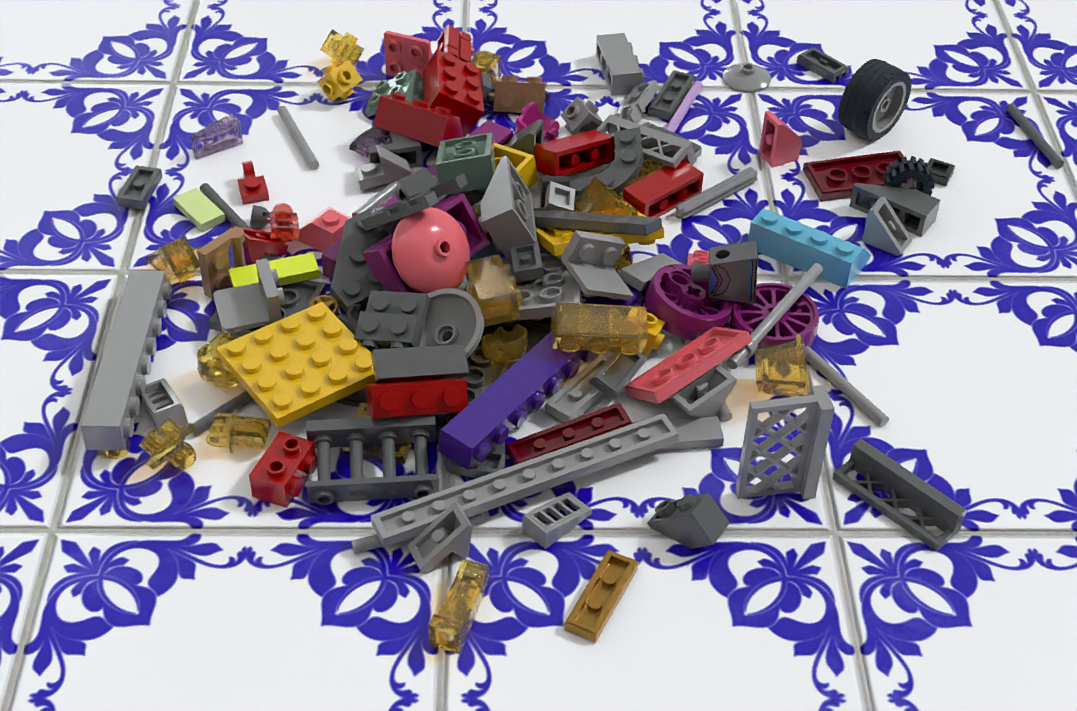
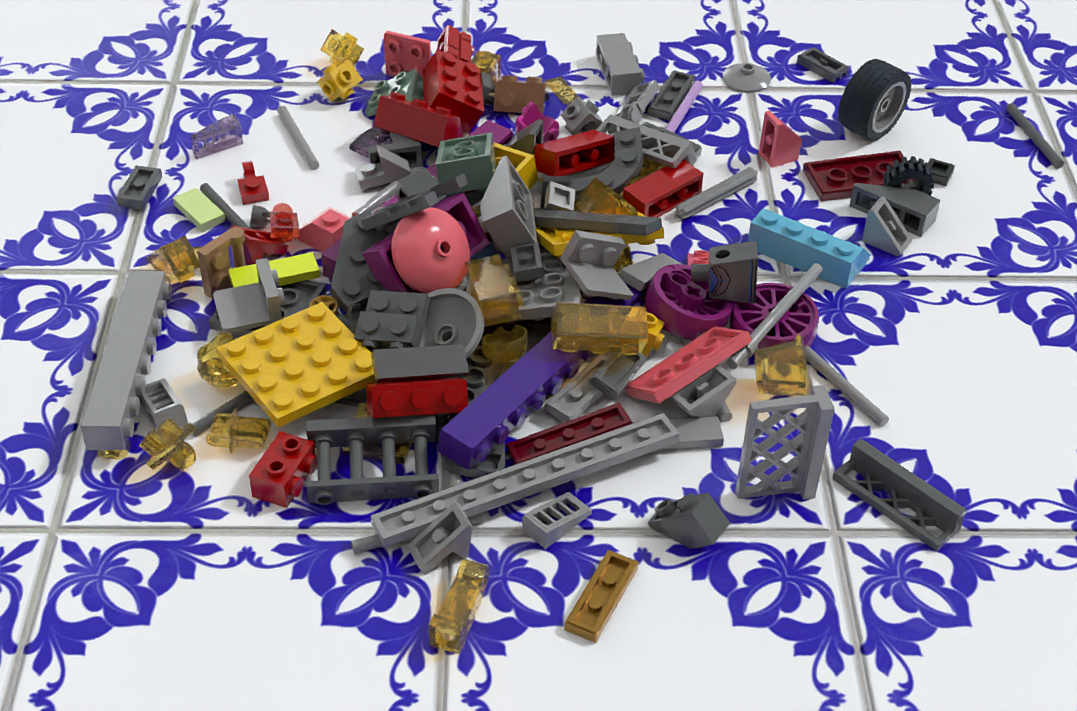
none -> clear yellow sticker [544,76,581,104]

